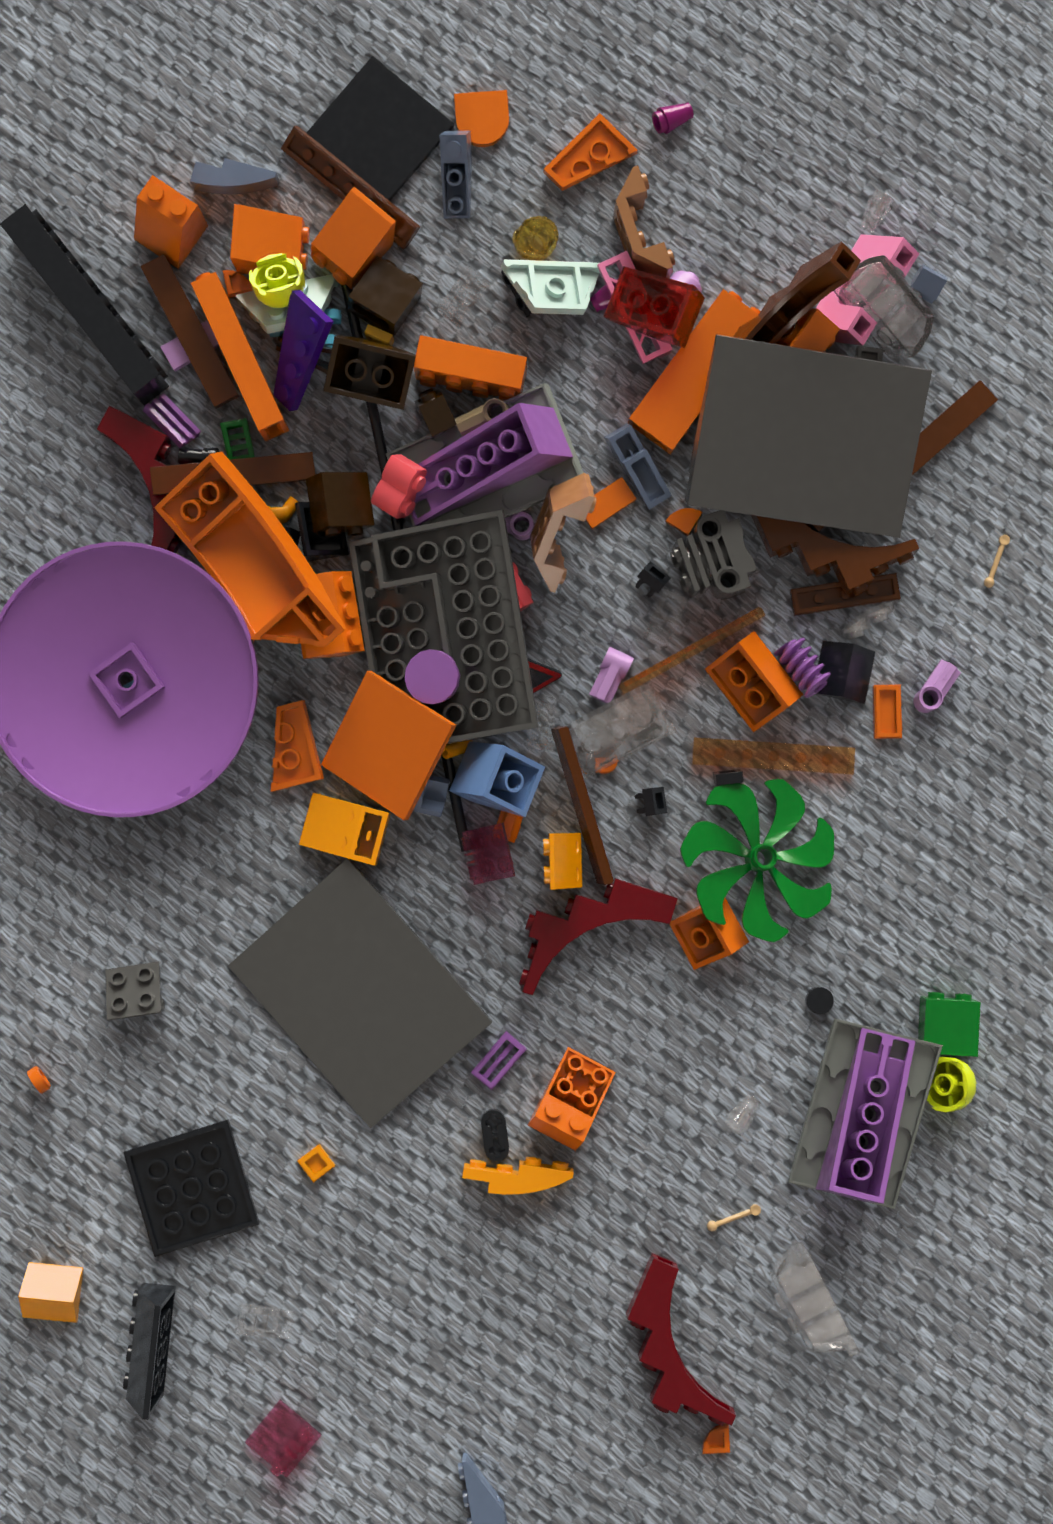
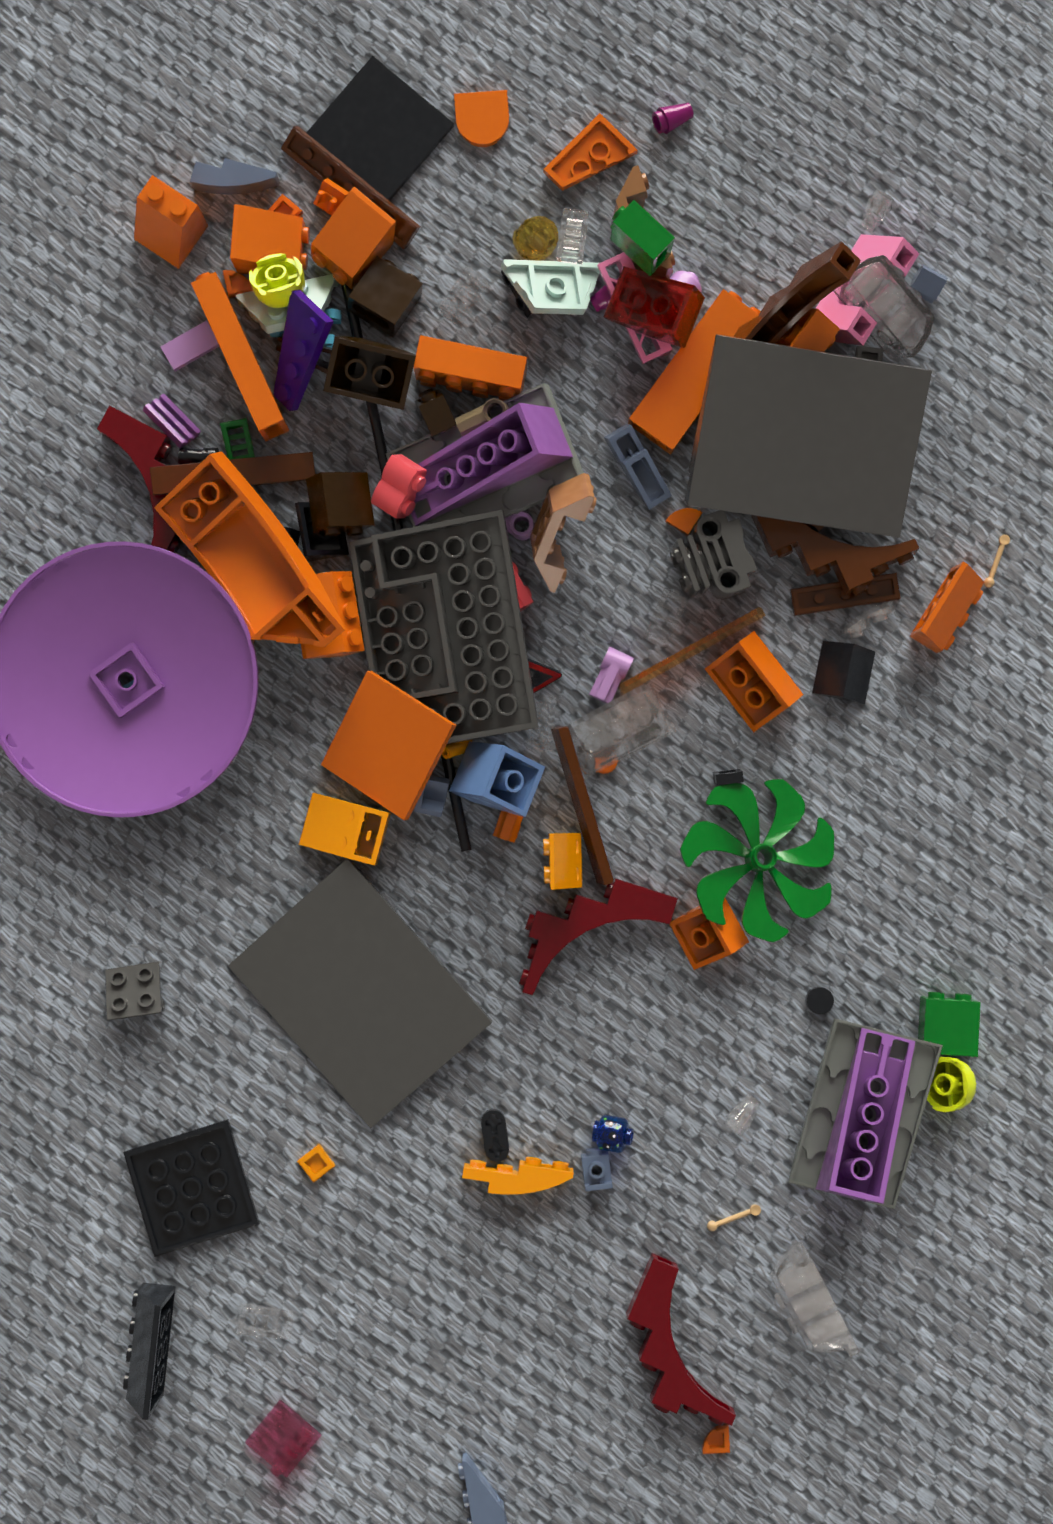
black brick [0,204,169,406] -> none
slope [18,1262,83,1323] -> none
orange tile [27,1066,51,1094] -> none
reddish brown tile [140,254,239,409] -> none
light orange arm [268,496,298,524] -> none
orange wing [271,700,324,792] -> none
yellow tile [364,324,394,346] -> none
medium lavender tile [405,649,460,705] -> none
sand blue slope [439,131,472,219] -> none
clear pink hinge [461,823,515,885] -> none
medium lavender tile [471,1031,527,1090] -> none
orange slope [528,1047,616,1151] -> none
orange tile [586,477,637,529] -> none
black tile [635,561,671,598] -> none
black tile [635,787,667,816] -> none
clear orange tile [692,737,855,775] -> none
medium lavender piece [774,638,831,698] -> none
orange tile [873,684,902,739] -> none
reddish brown tile [912,380,998,475] -> none
lavender piece [914,660,961,713] -> none
none -> orange tile [268,194,303,217]
none -> orange tile [313,178,349,216]
none -> clear slope [556,208,589,264]
none -> sand blue brick [581,1147,613,1191]
none -> clear blue head [592,1115,634,1153]
none -> green piece [610,200,675,276]
none -> orange slope [910,561,985,653]

